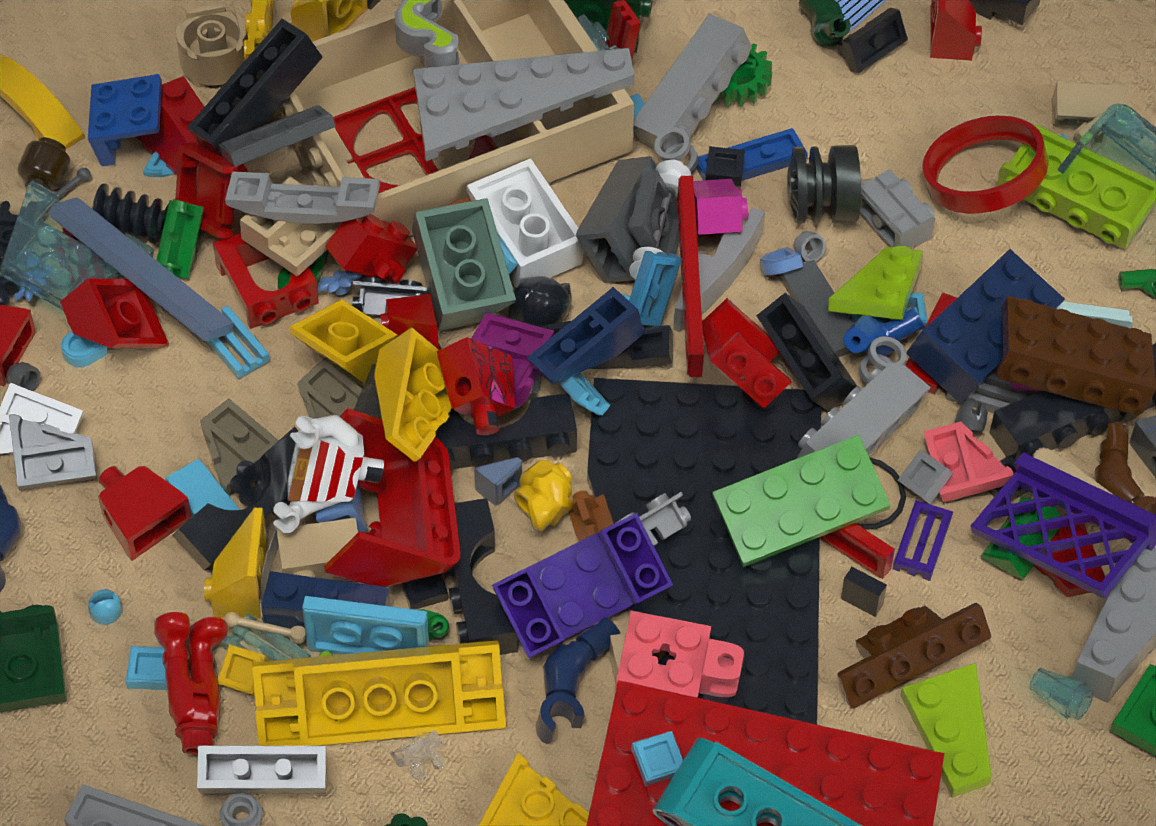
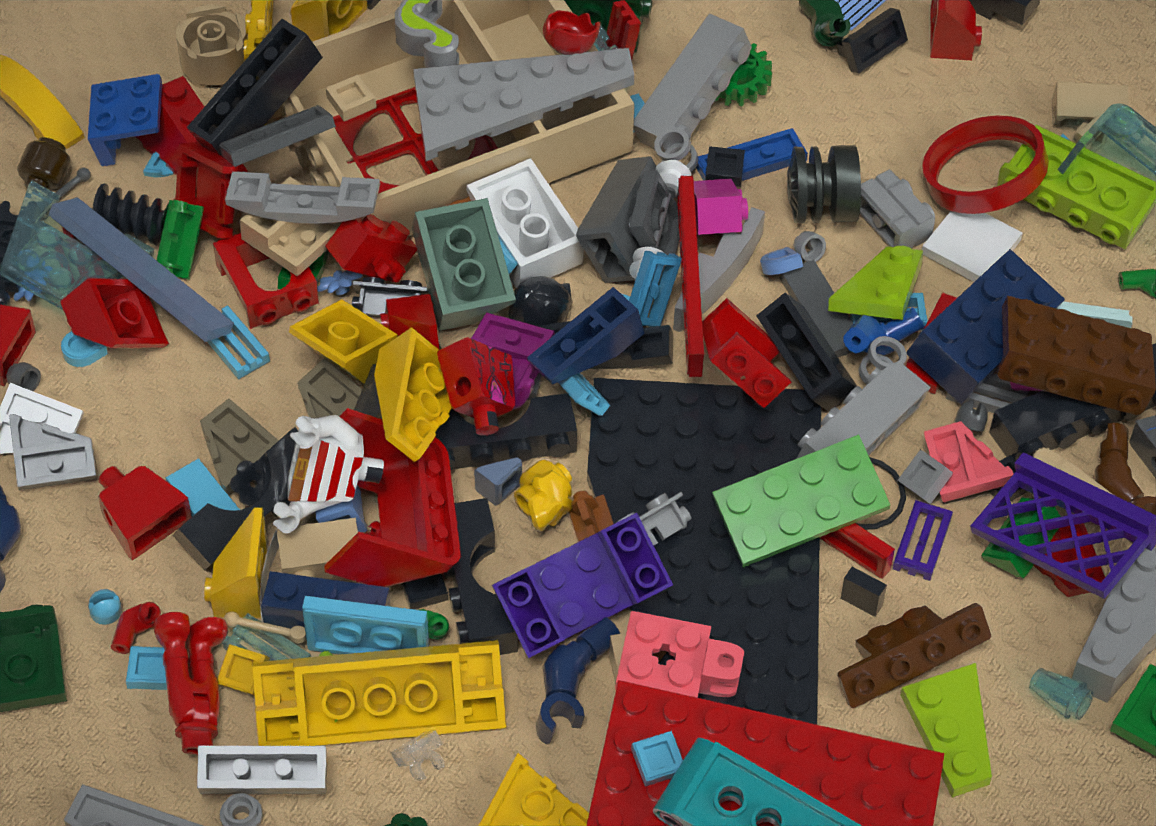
none -> red arm [110,601,161,654]
none -> tan plate [326,74,376,121]
none -> red hair [543,10,600,55]
none -> white tile [922,211,1022,282]

